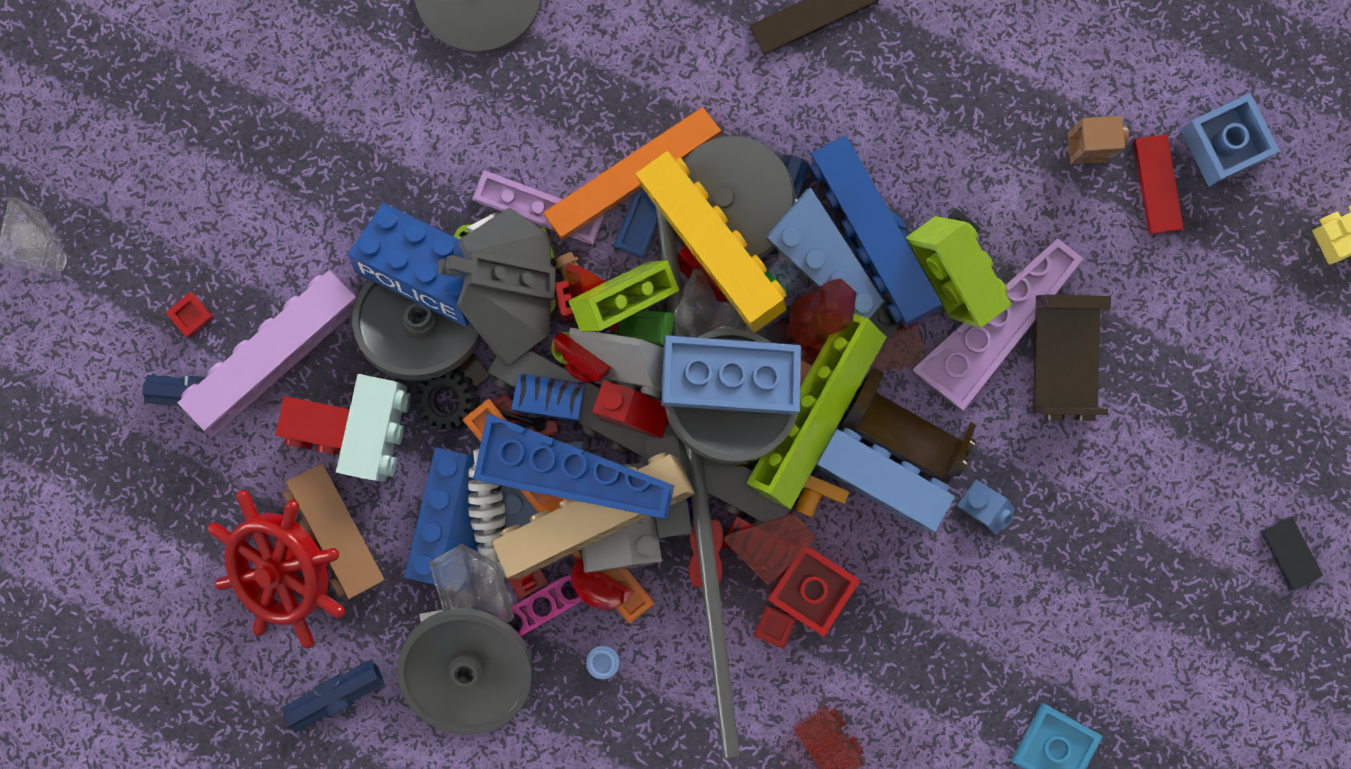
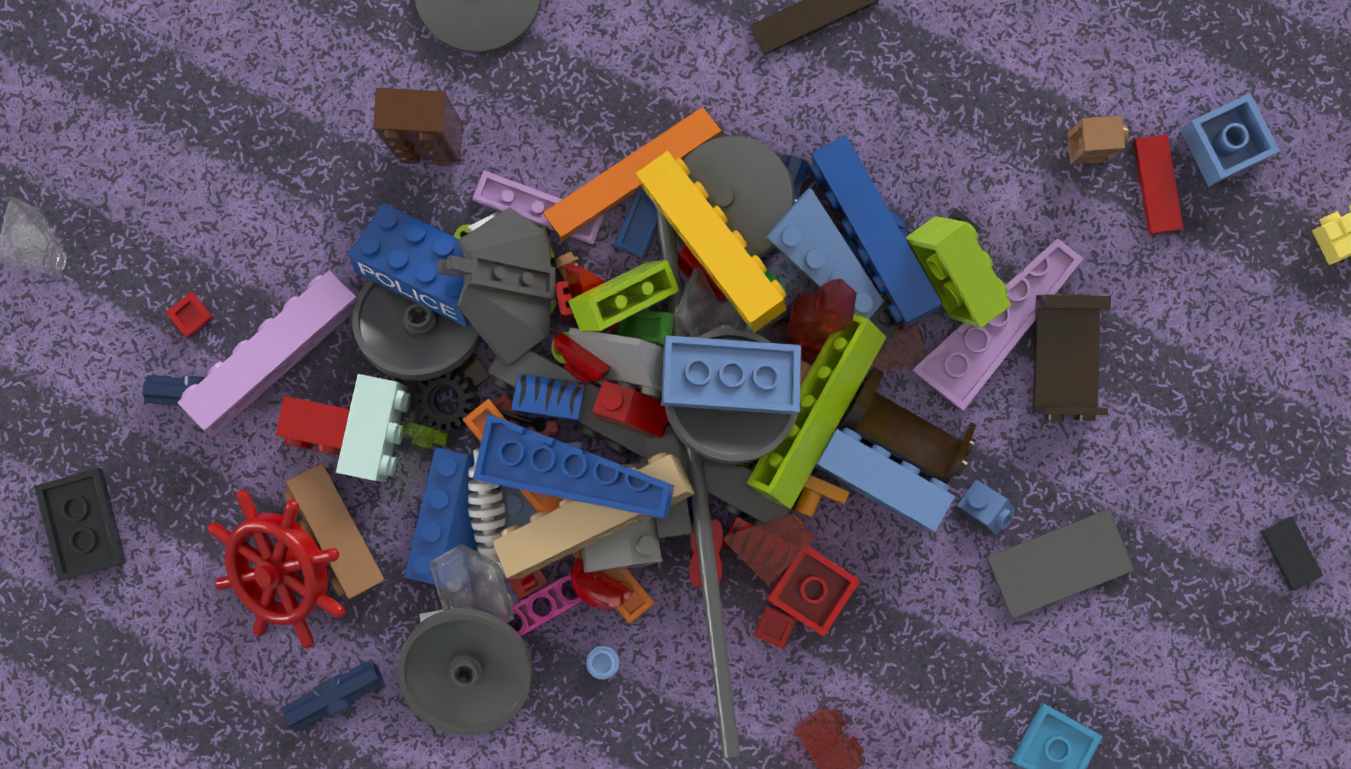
none -> black plate [34,468,126,581]
none -> reddish brown brick [373,88,463,166]
none -> clear neon green plate [402,421,448,449]
none -> dark grey tile [986,509,1134,619]

